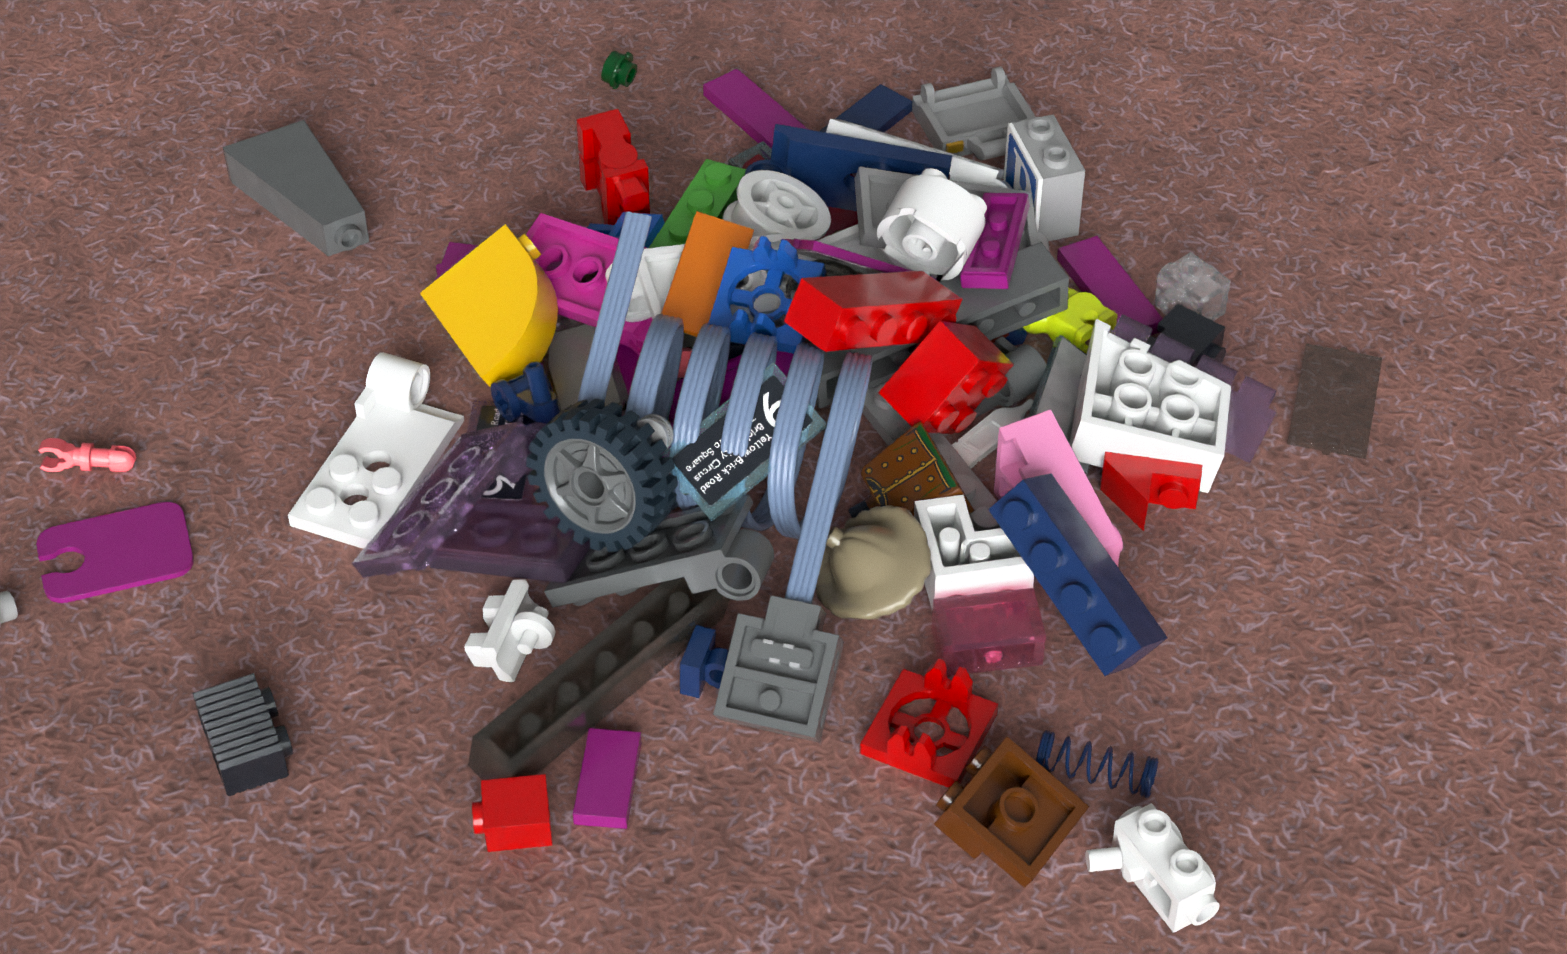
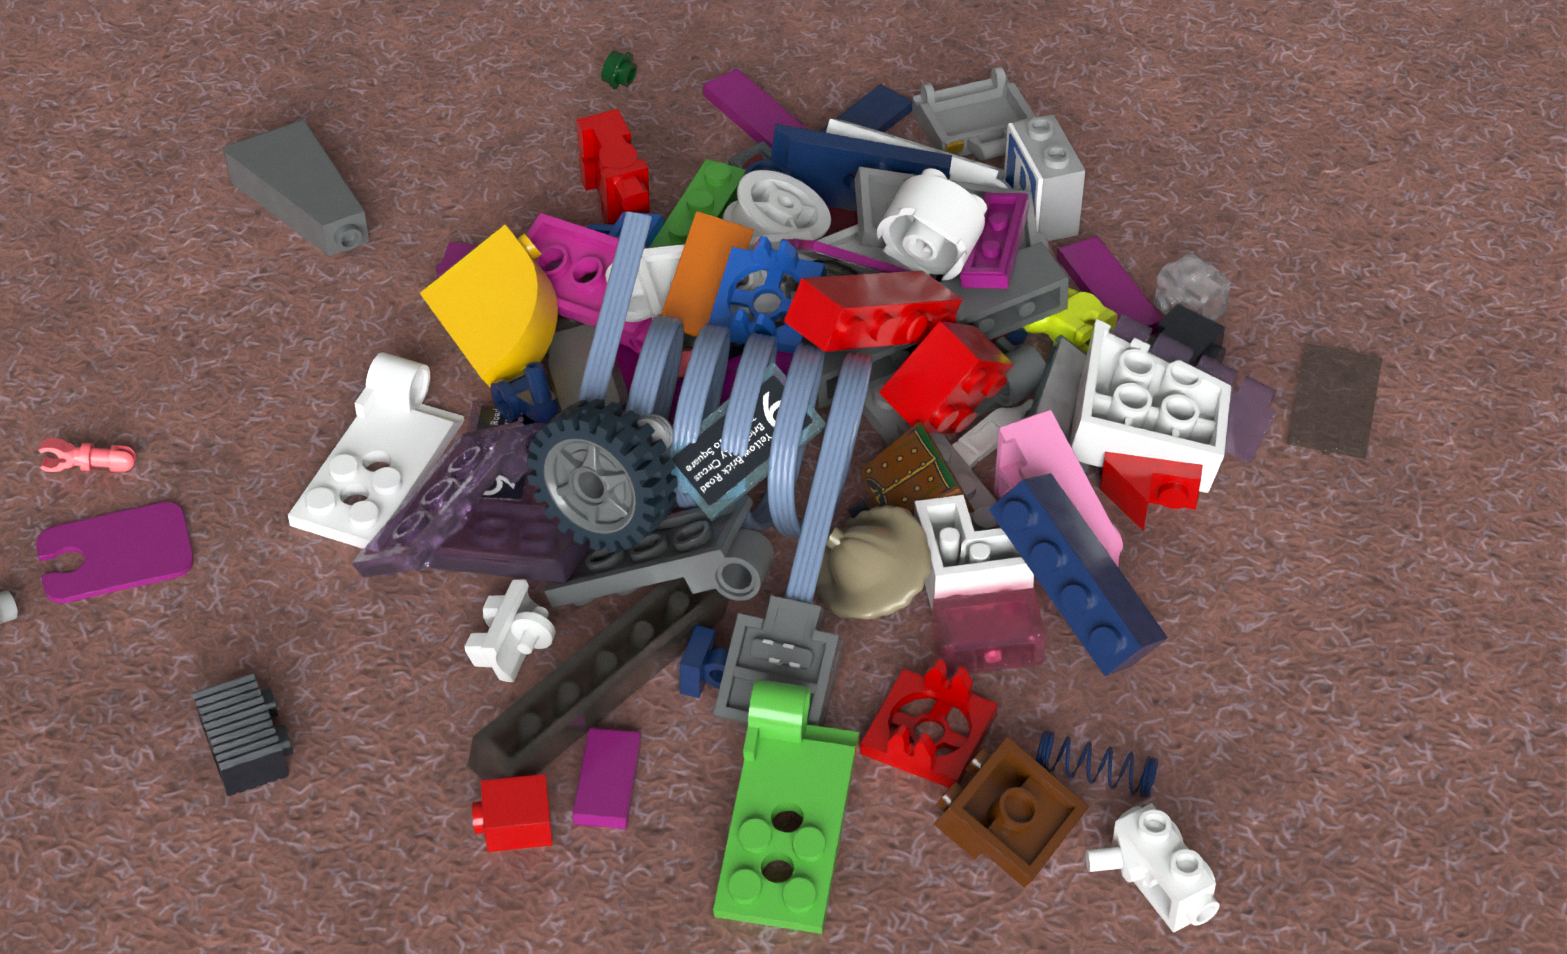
none -> bright green hinge [713,679,859,934]

